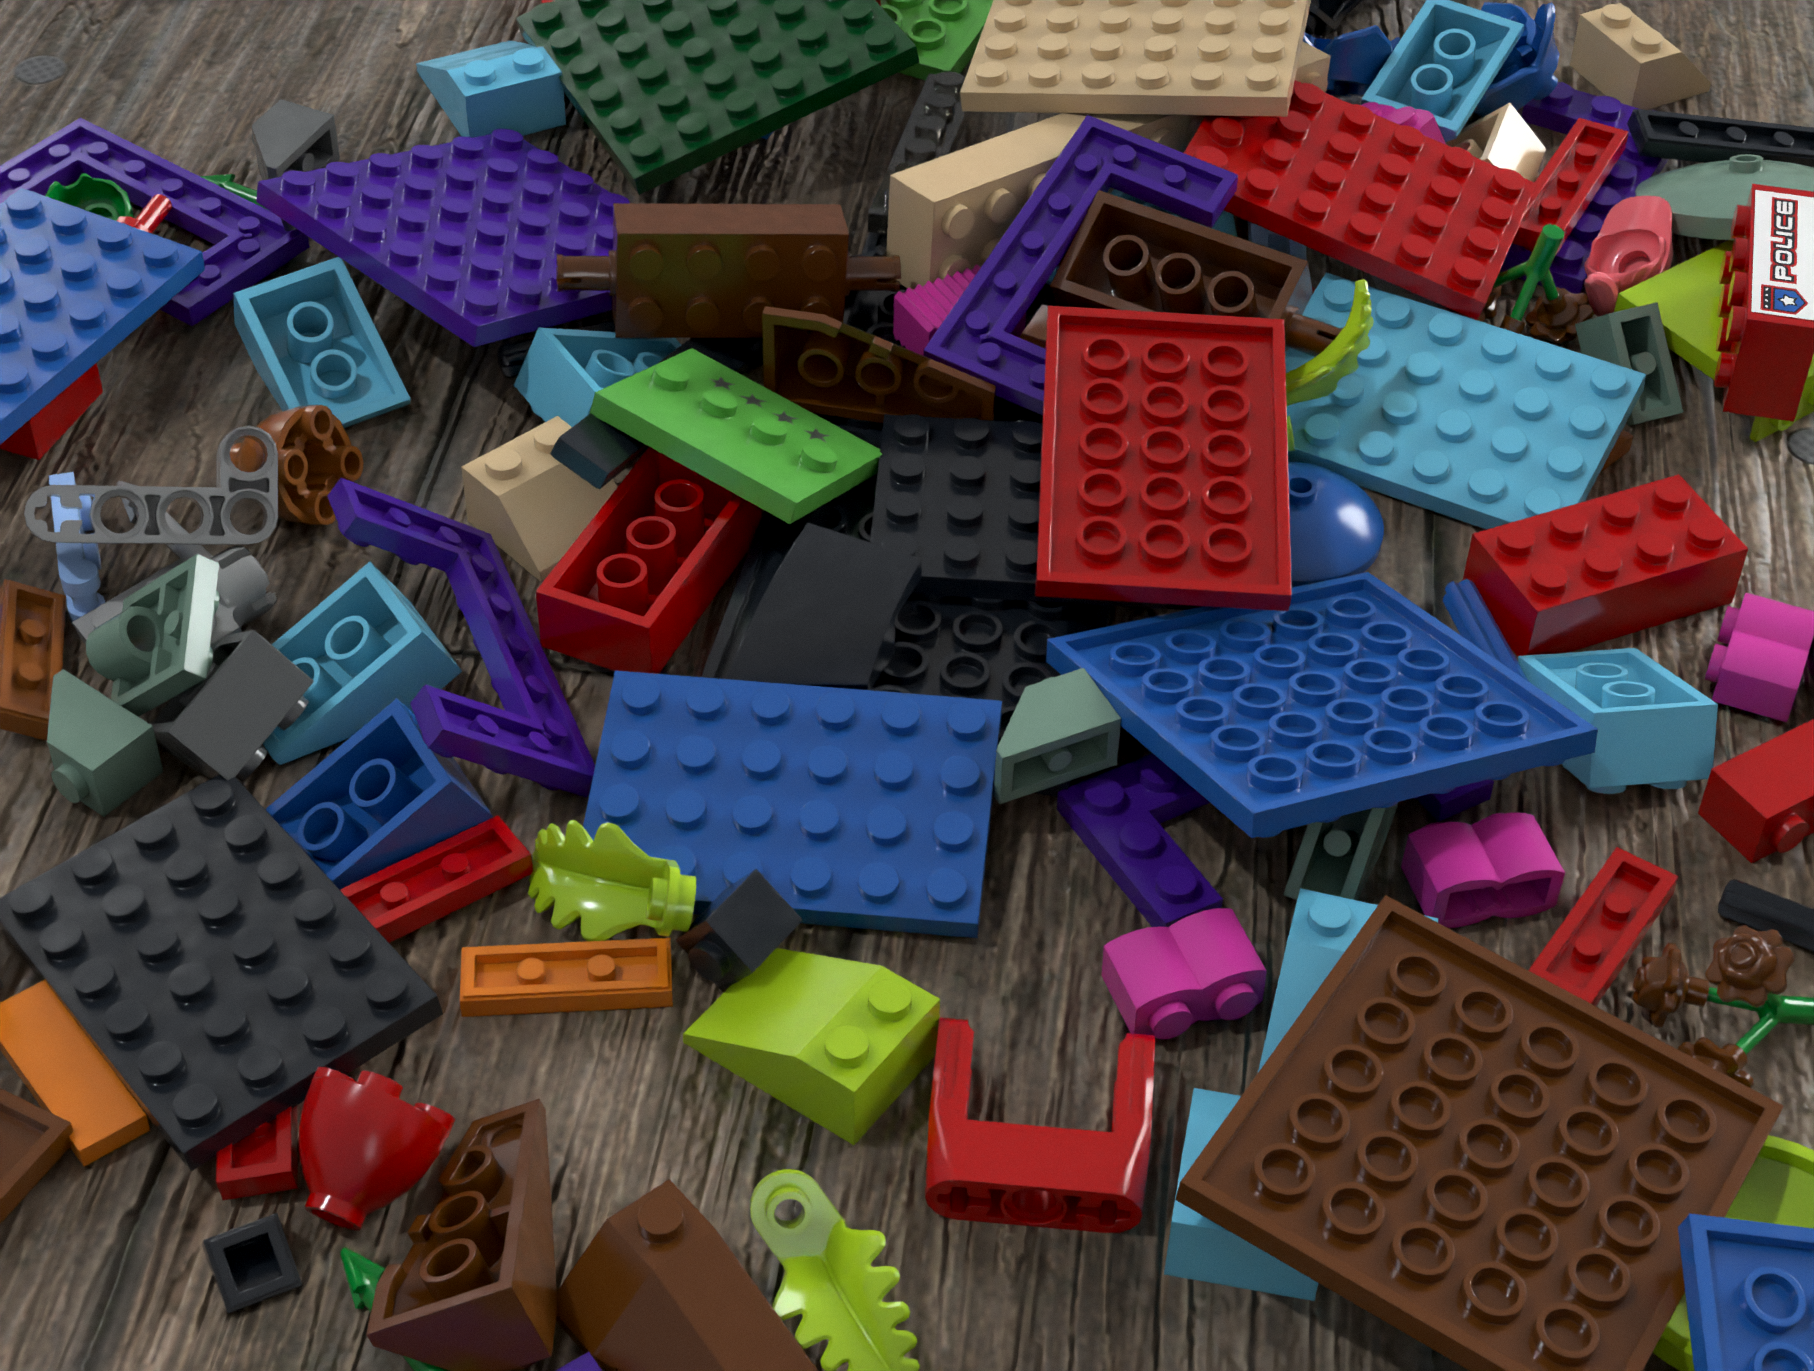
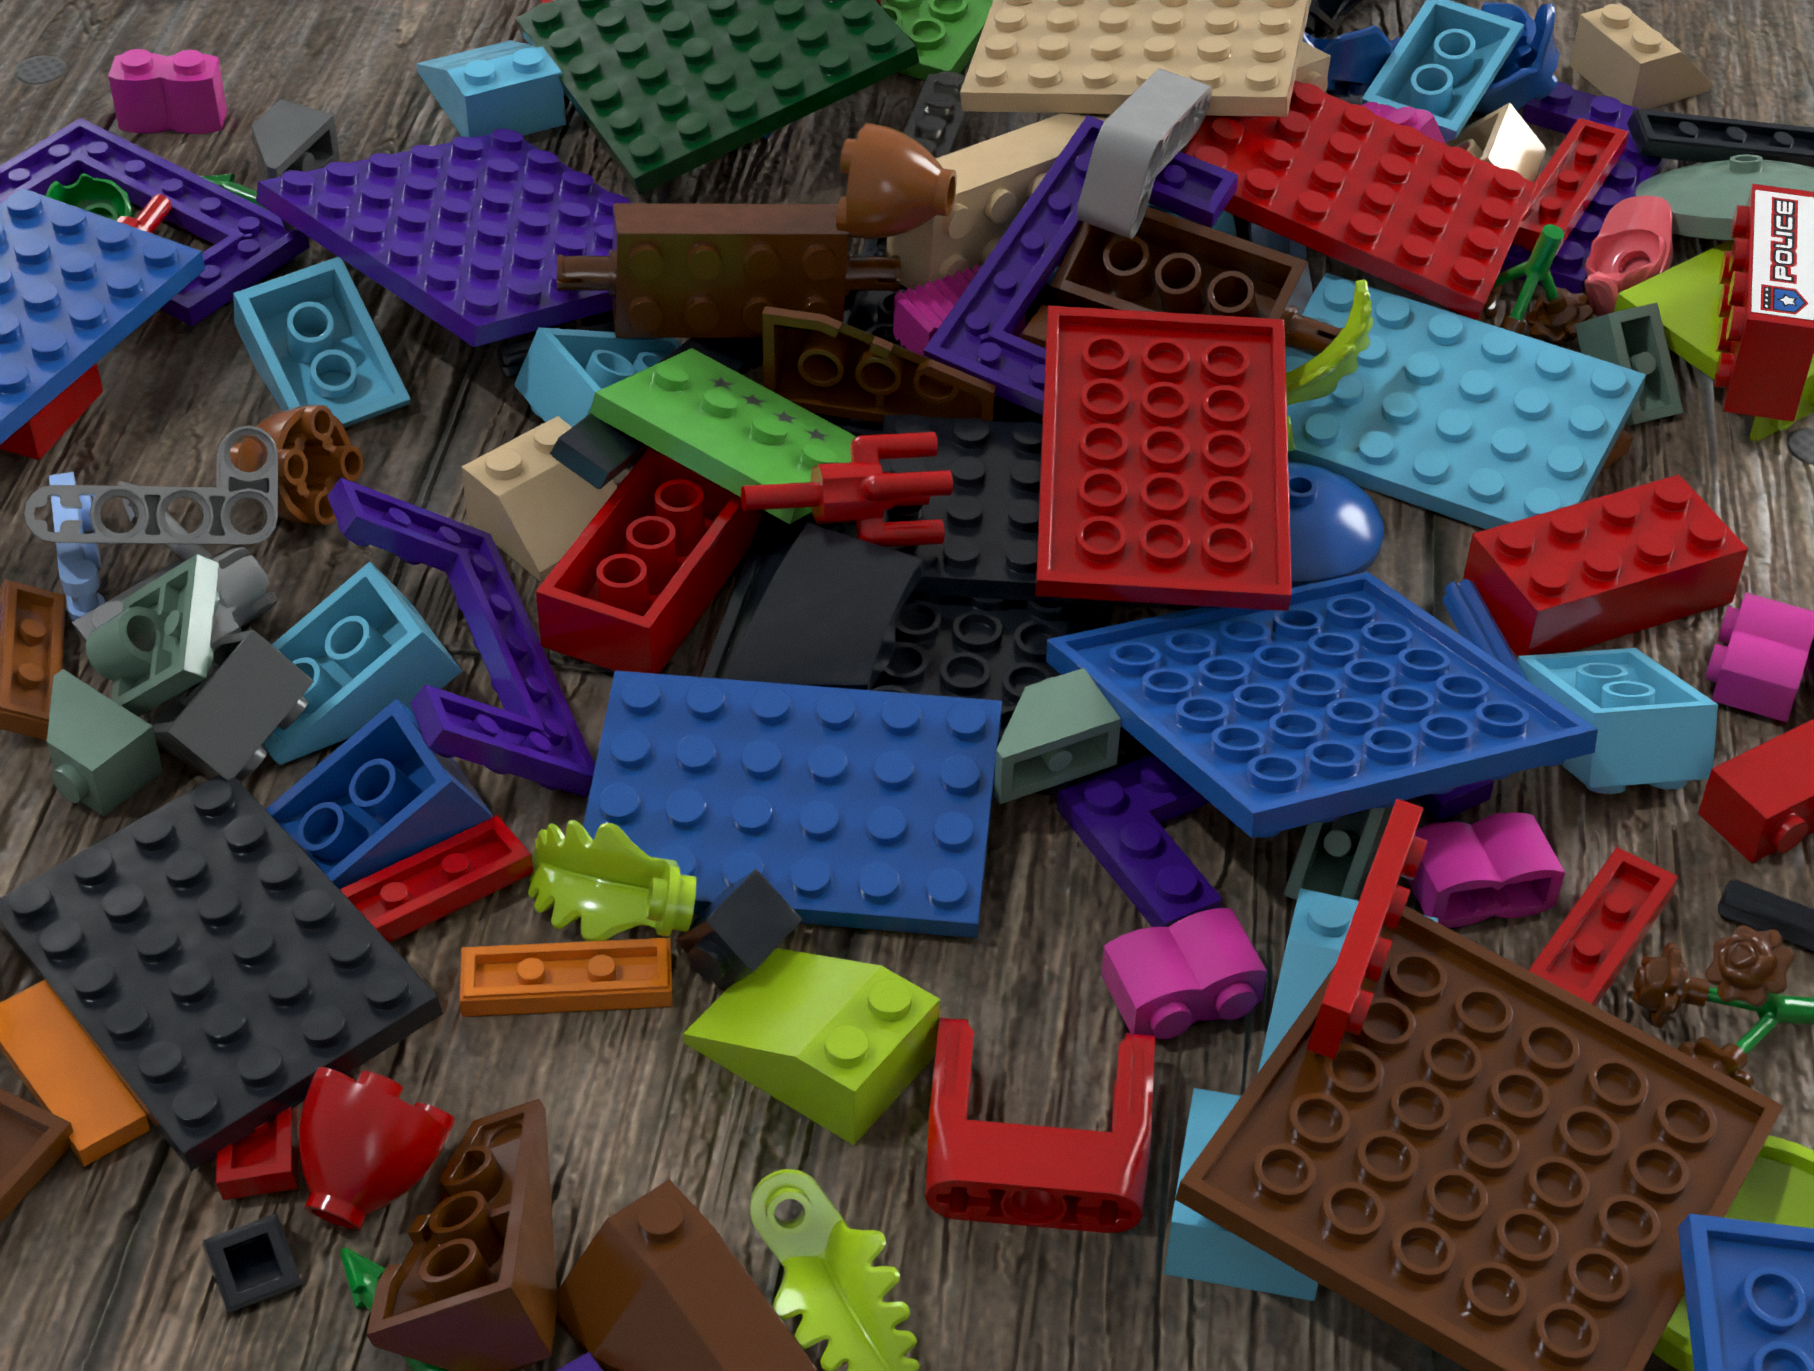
none -> dark pink brick [108,49,227,134]
none -> red plant [741,432,953,547]
none -> dark orange piece [836,123,957,239]
none -> light grey beam [1077,68,1212,239]
none -> red plate [1306,798,1428,1060]

